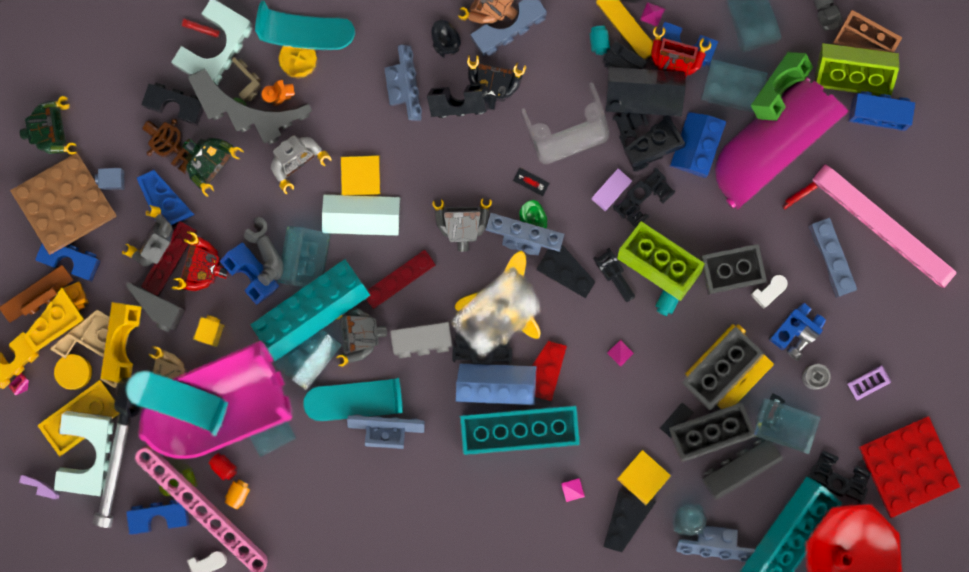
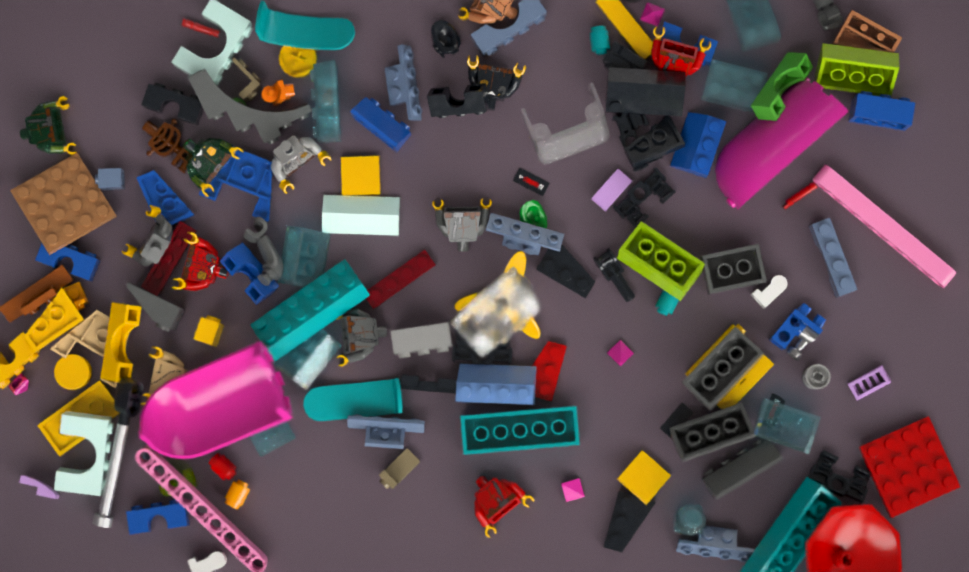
teal piece [126,371,228,436] -> none
none -> blue wing [199,150,273,223]
none -> clear light blue slope [310,60,341,143]
none -> blue slope [350,97,411,152]
none -> dark tan bracket [379,449,420,489]
none -> black piece [399,375,456,394]
none -> red torso [474,476,534,537]

